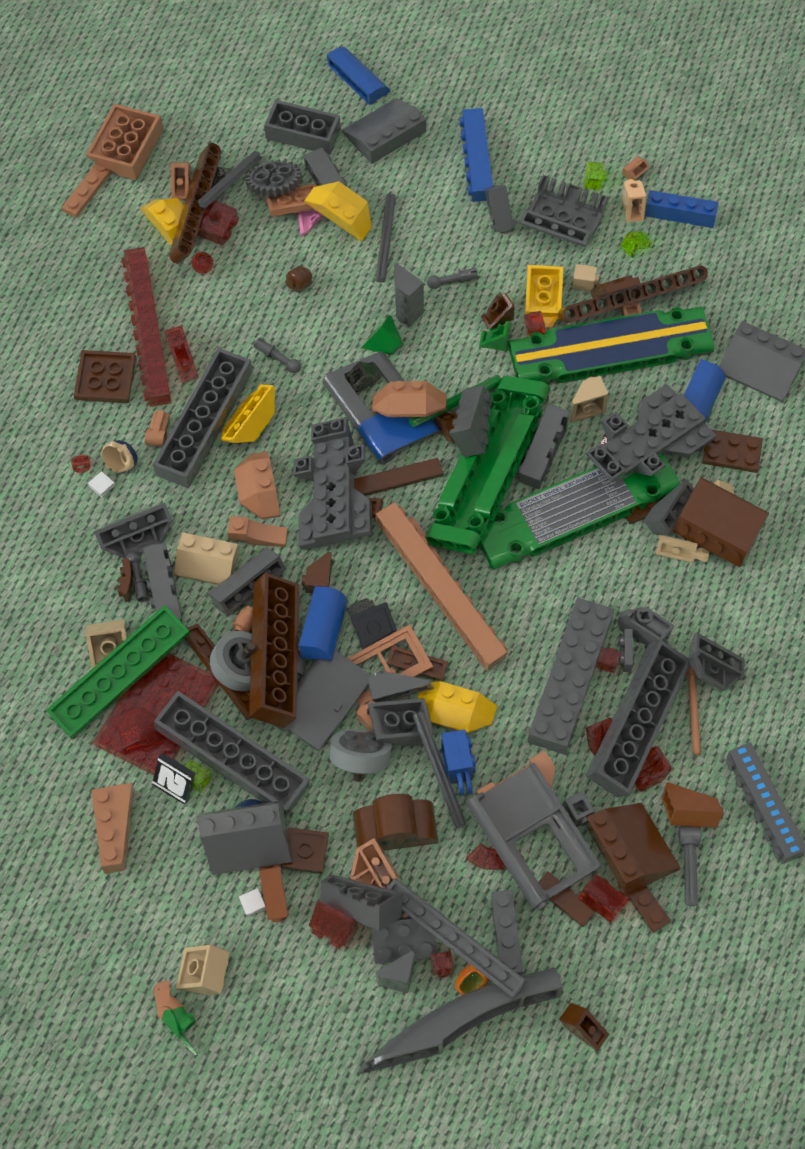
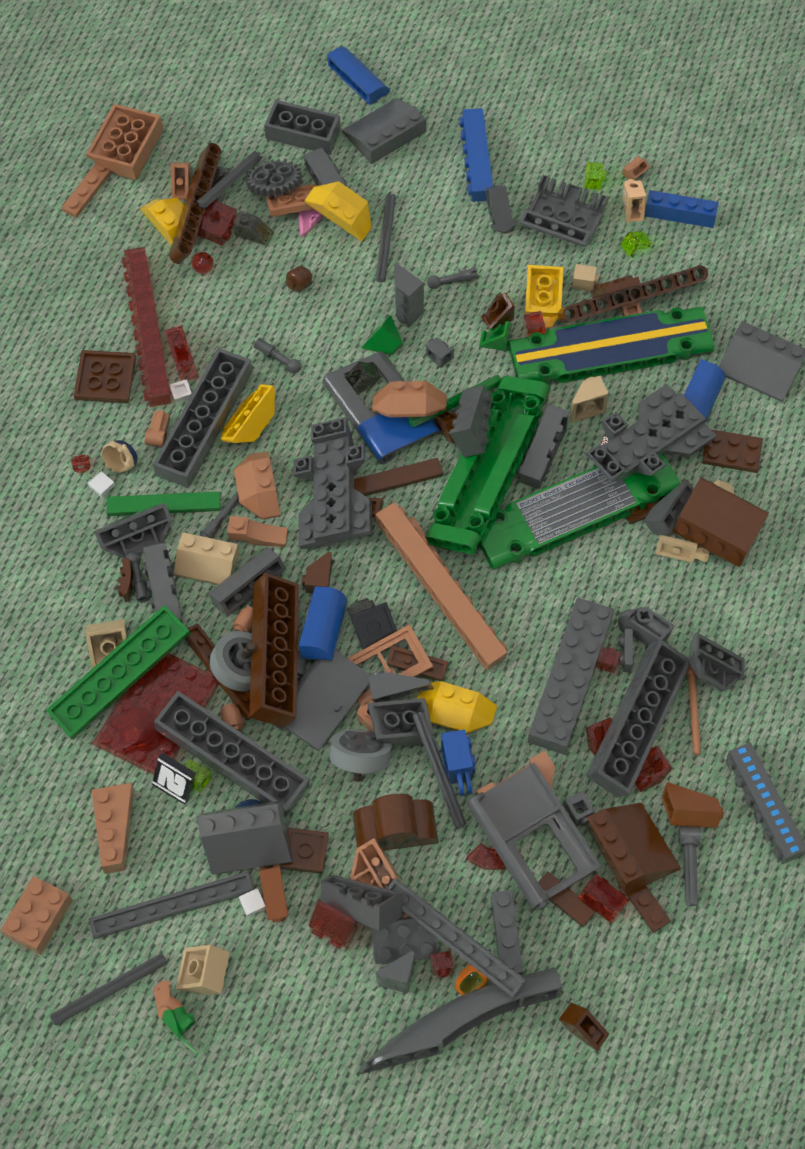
none -> nougat brick [0,876,73,955]
none -> dark grey axle [50,953,167,1025]
none -> dark grey tile [89,871,254,940]
none -> green tile [107,491,220,516]
none -> white tile [170,379,192,403]
none -> dark grey pin [199,493,239,539]
none -> nougat brick [220,703,245,732]
none -> clear smoke slope [233,211,274,247]
none -> dark grey brick [426,337,454,368]

